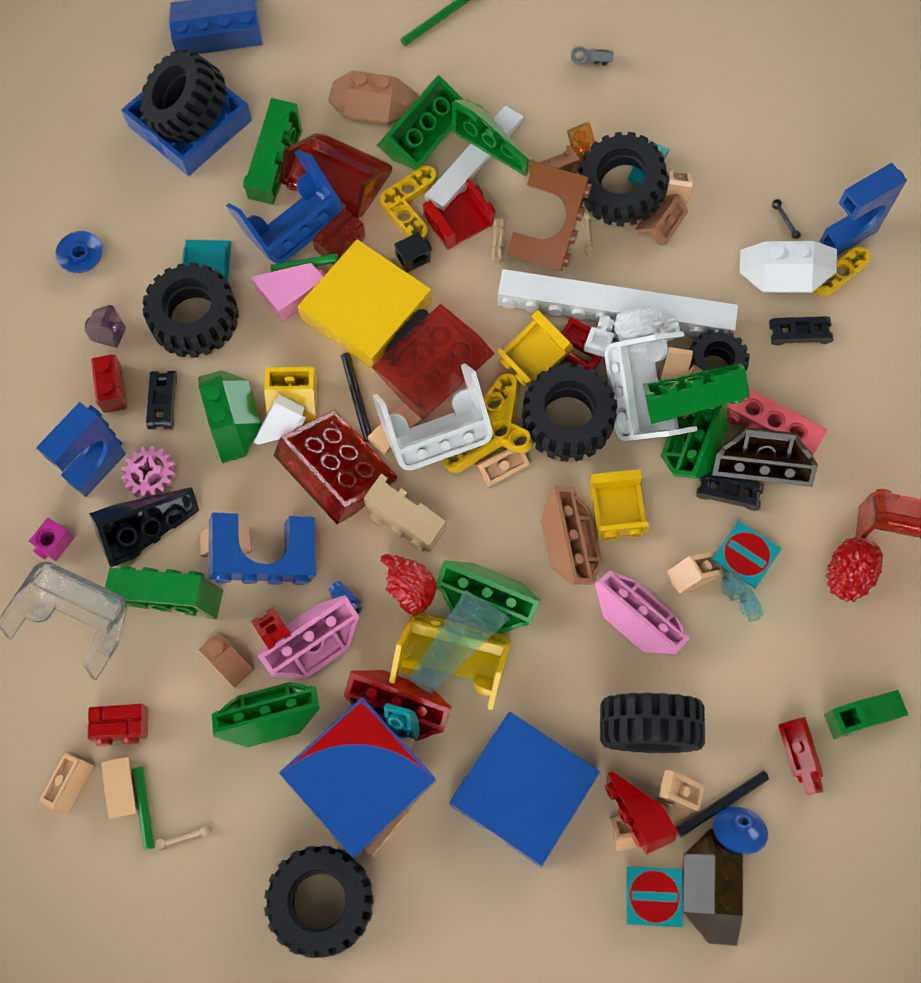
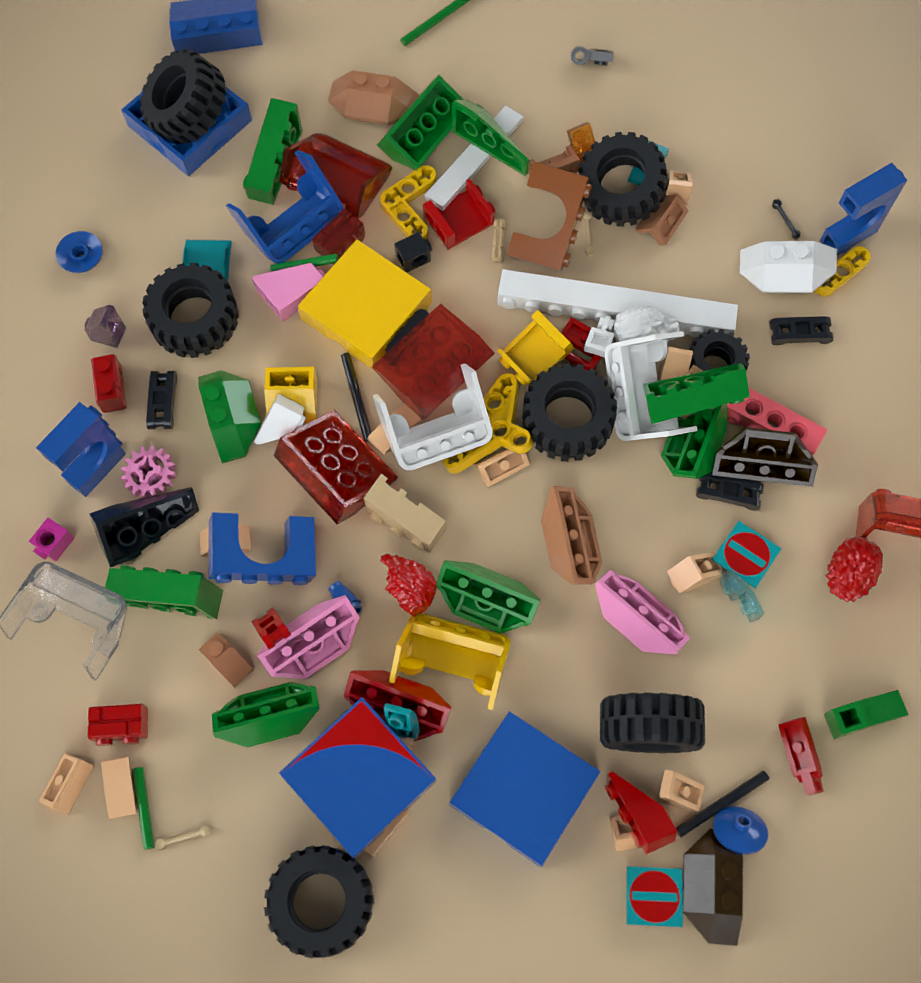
clear light blue wing [408,590,510,694] -> none
yellow panel [589,469,649,541] -> none

